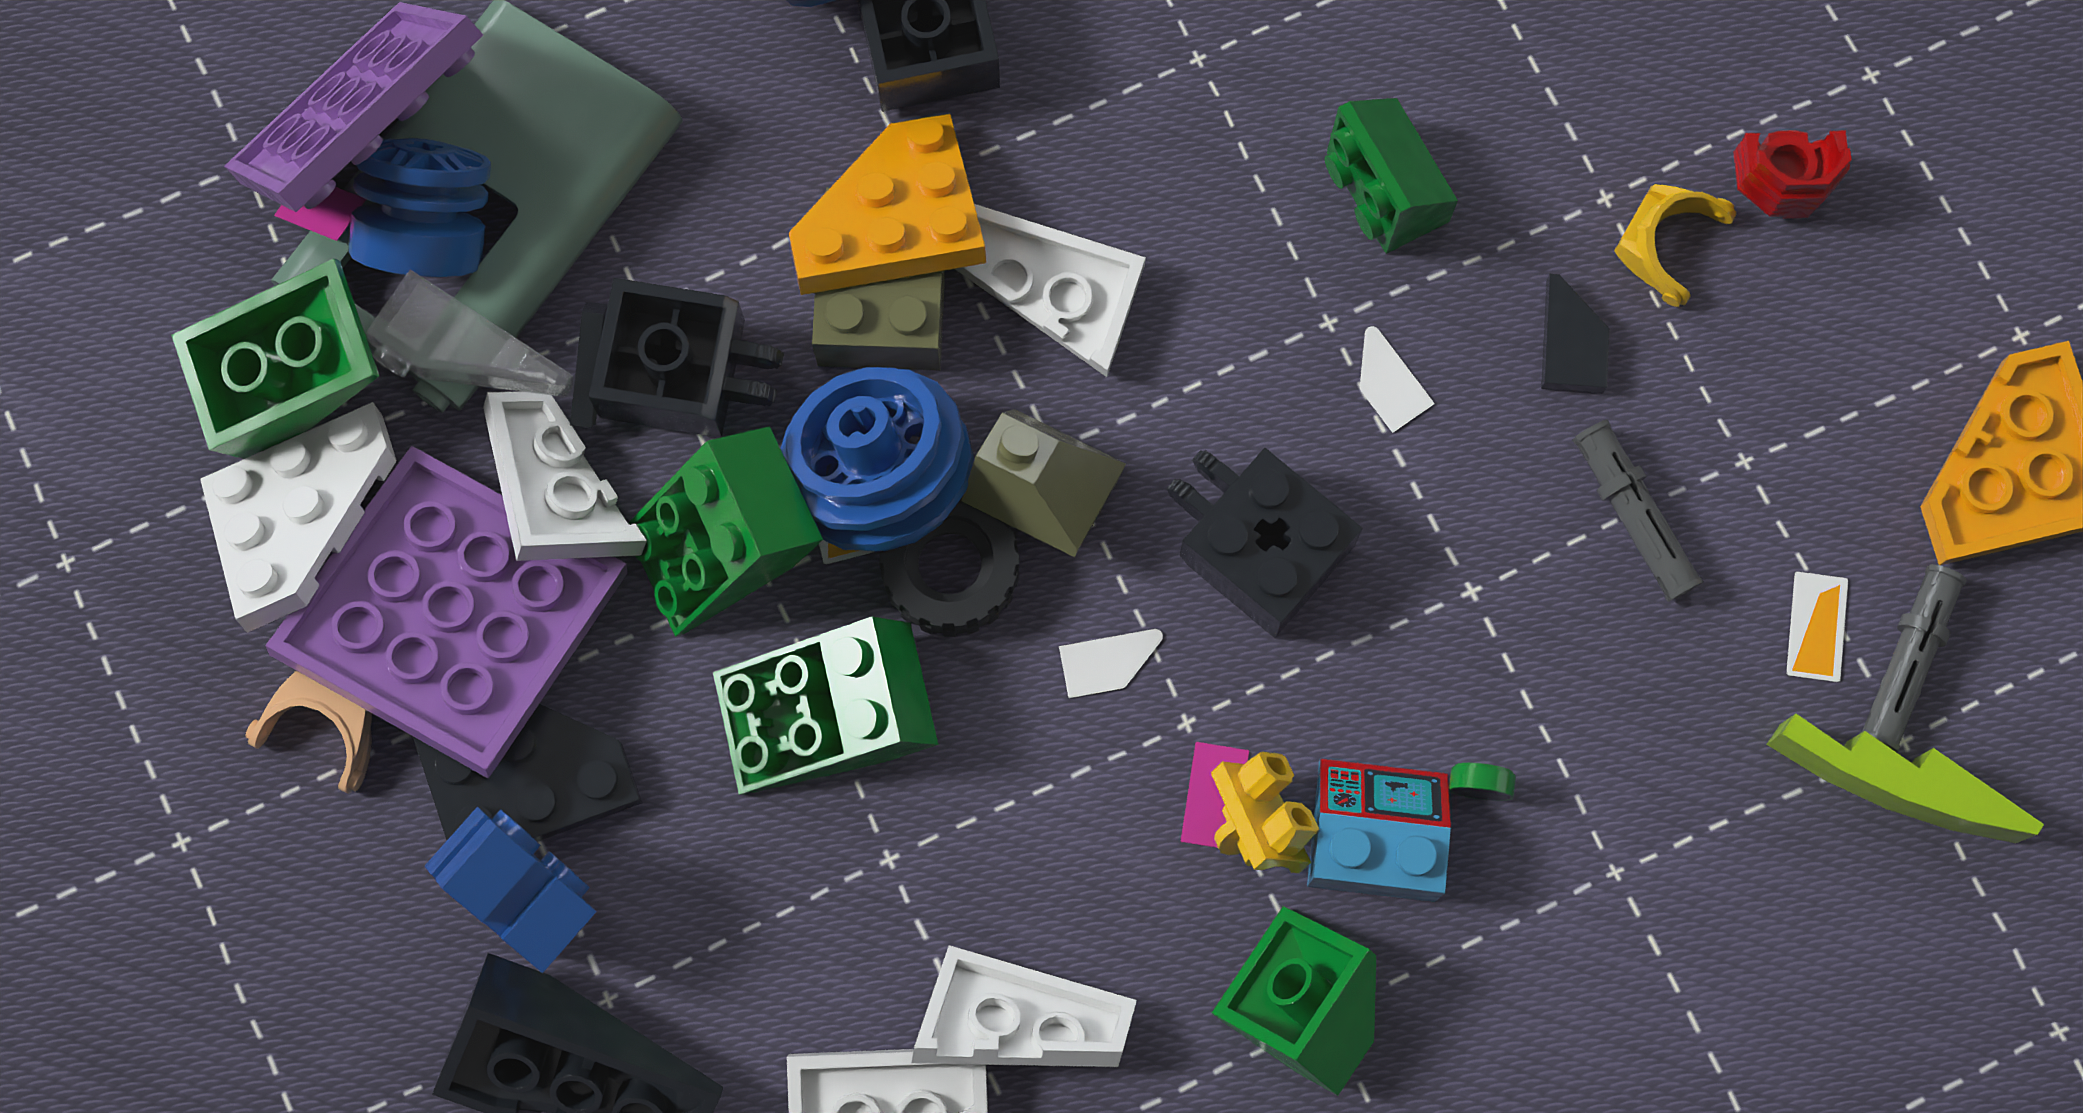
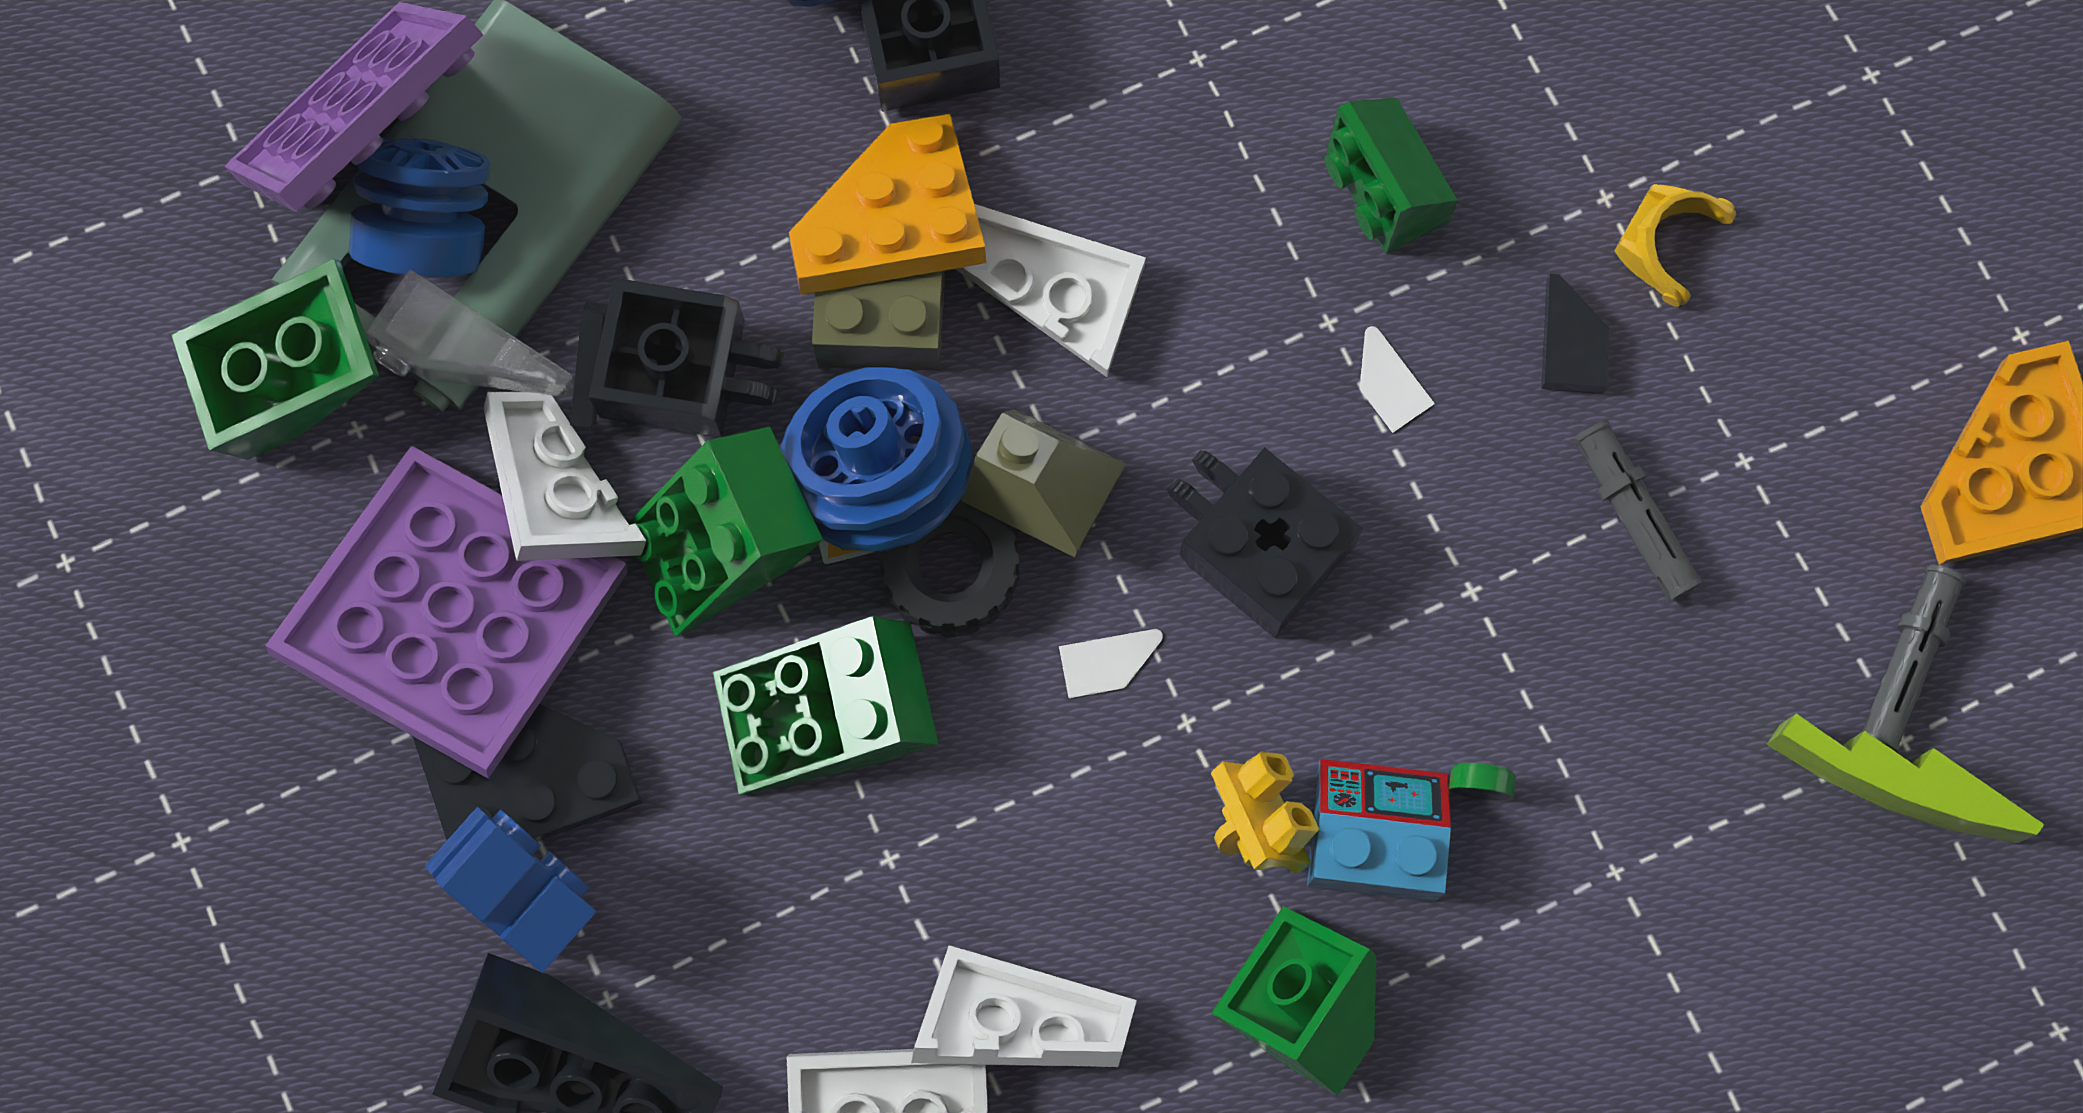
white plate [200,402,396,633] -> none
light nougat helmet [246,671,372,794] -> none
dark pink sticker [274,187,366,241] -> none
dark pink sticker [1181,742,1249,848] -> none
red hair [1733,130,1852,219] -> none
sticker [1786,572,1848,682] -> none

